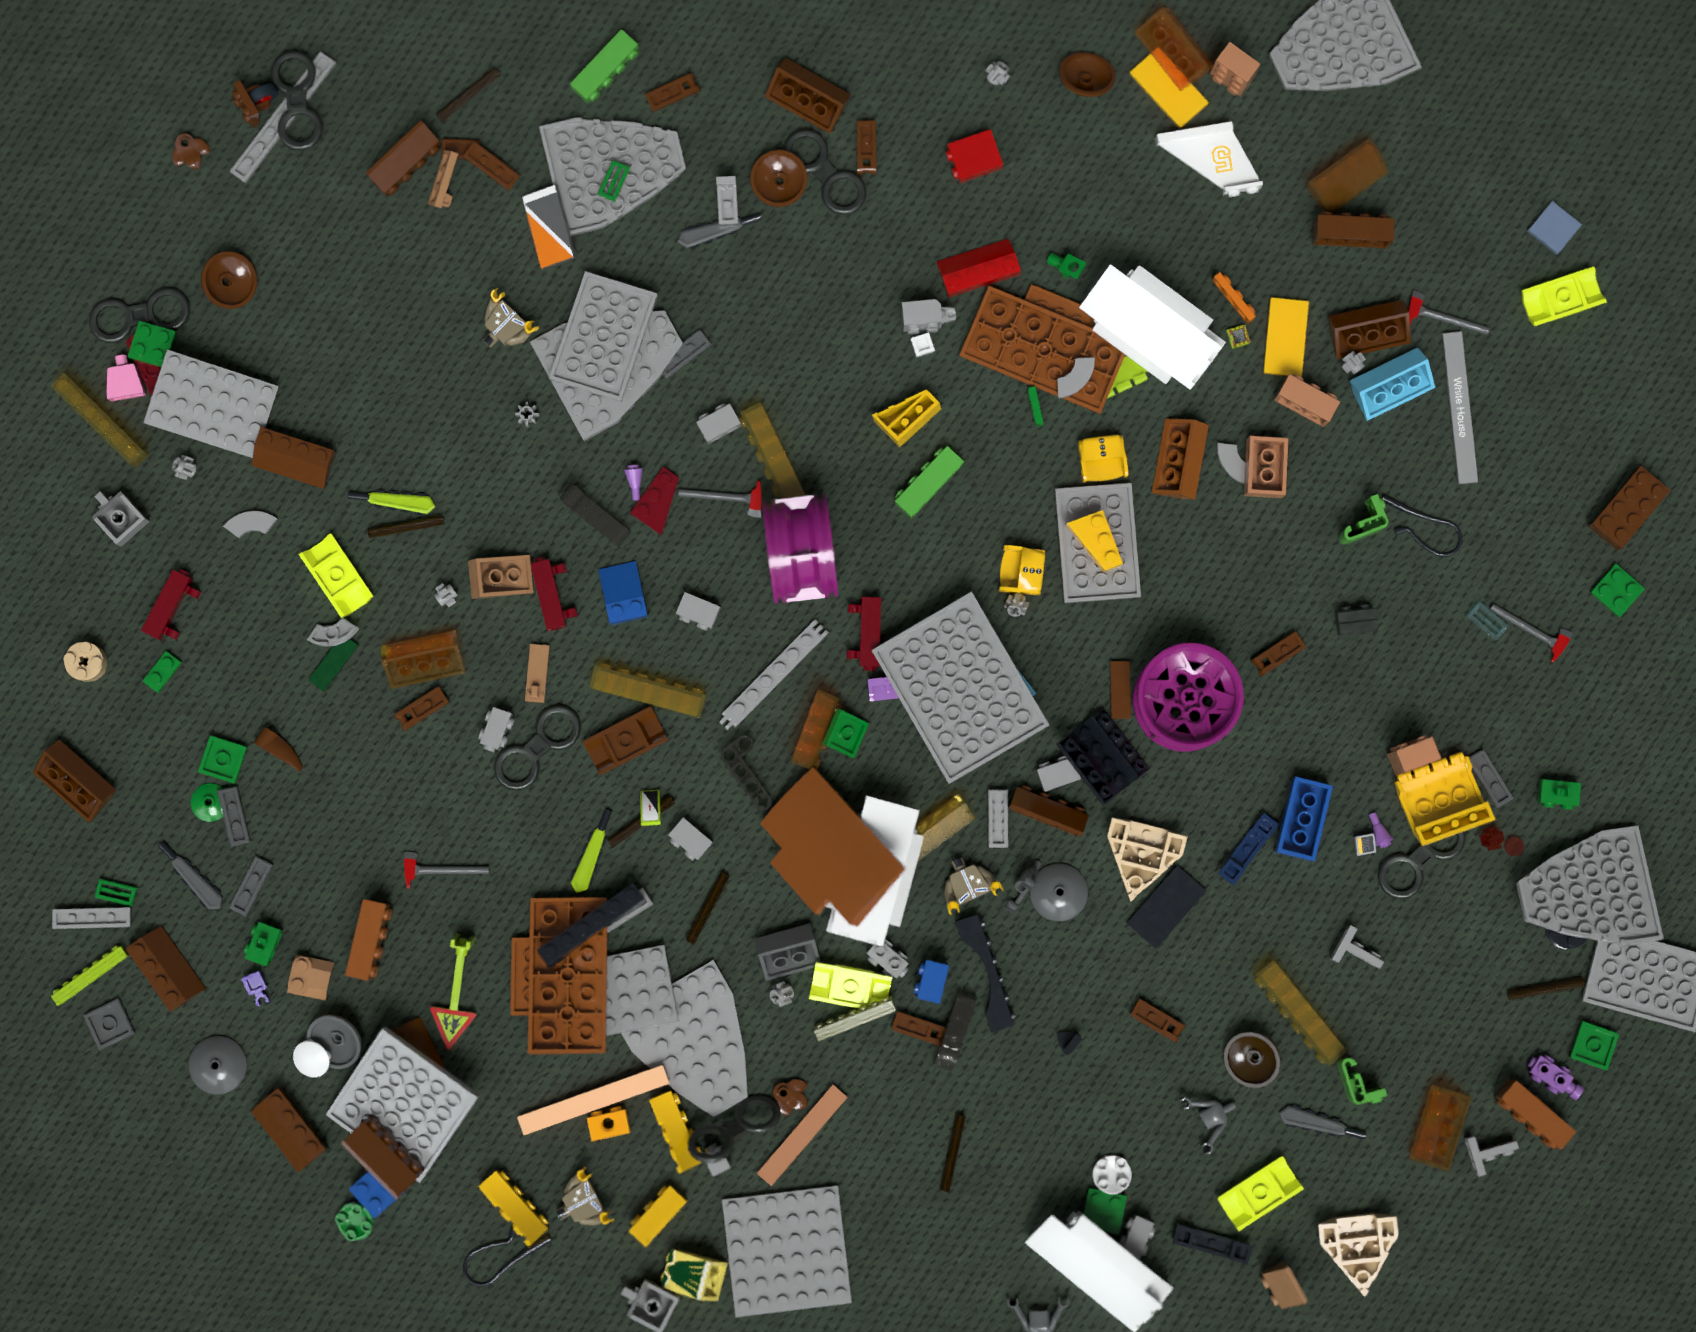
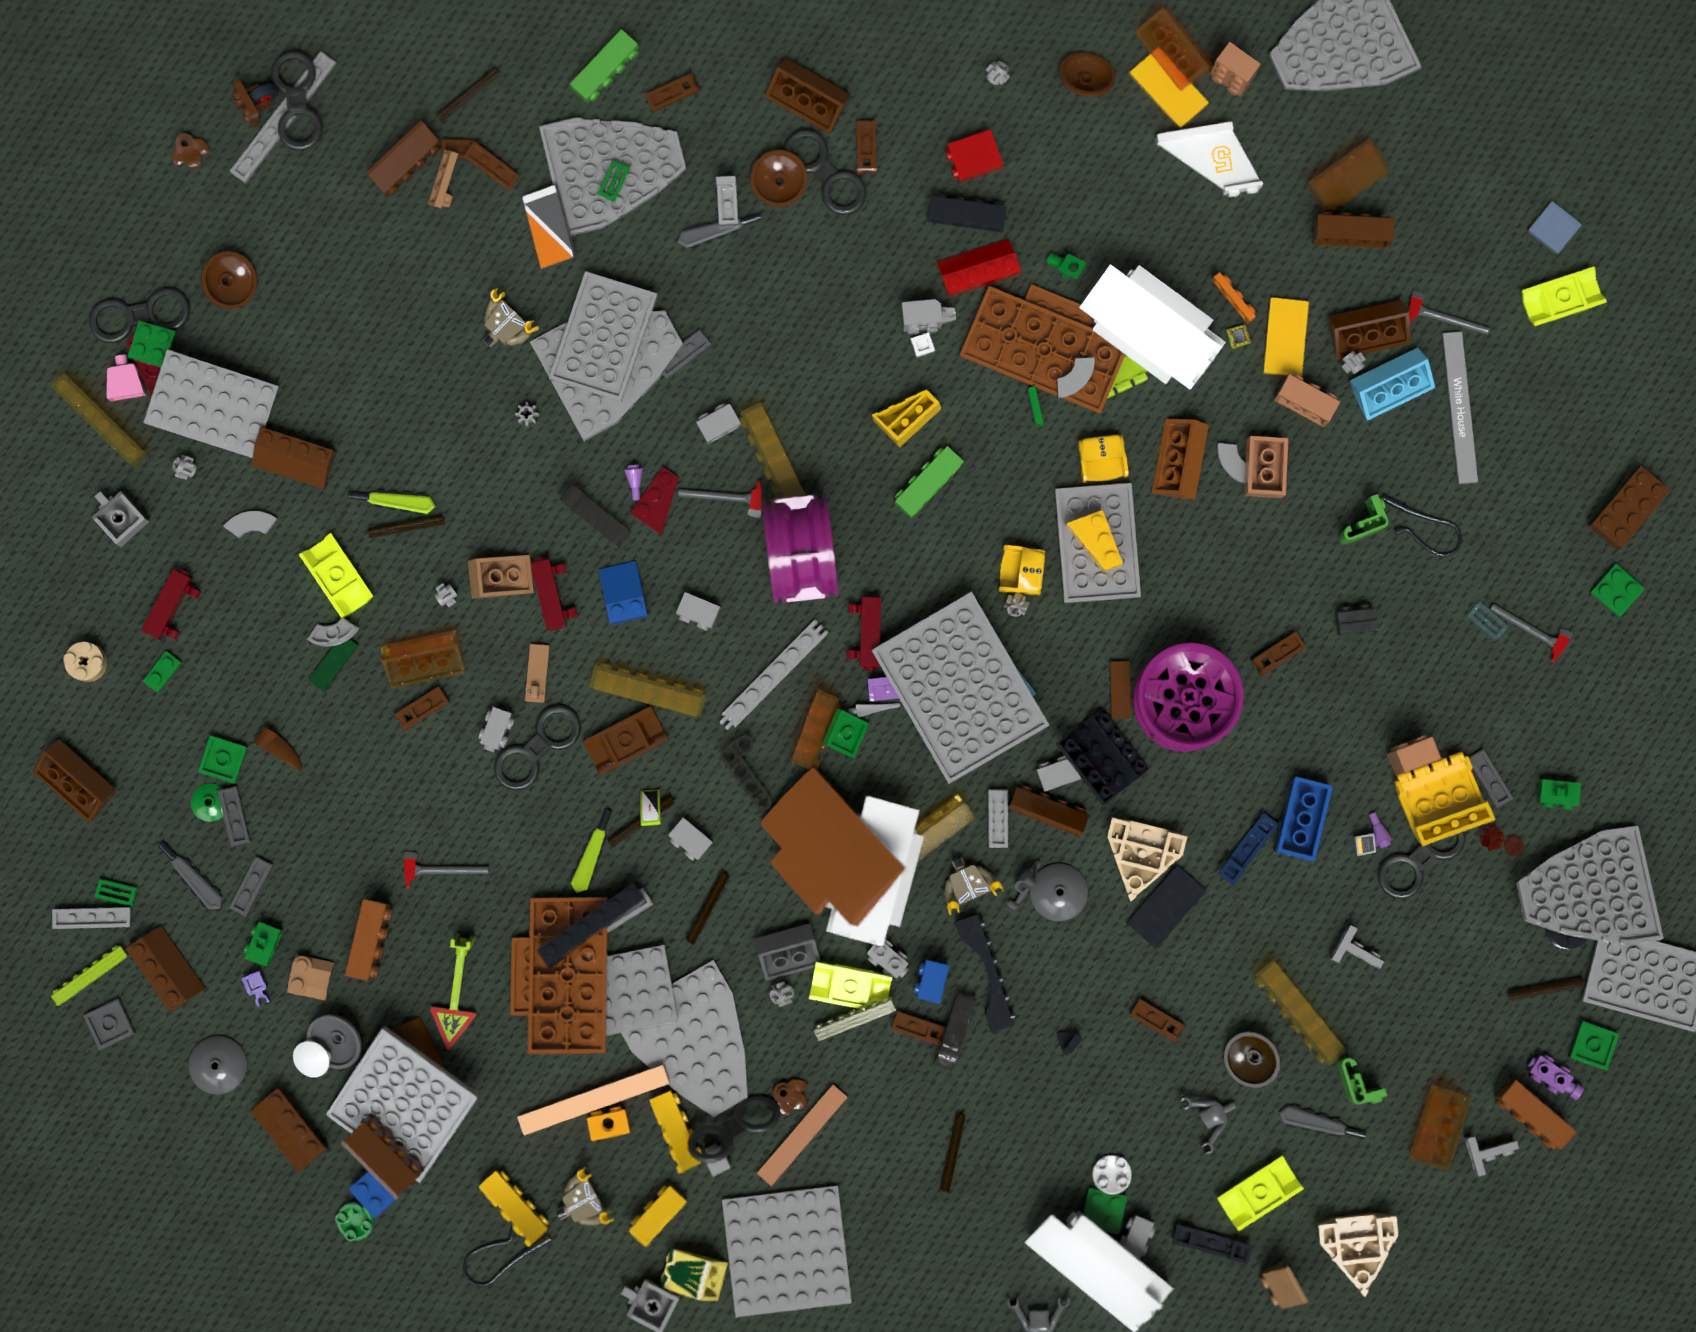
none -> light grey piece [848,703,900,718]
none -> black brick [928,194,1007,233]

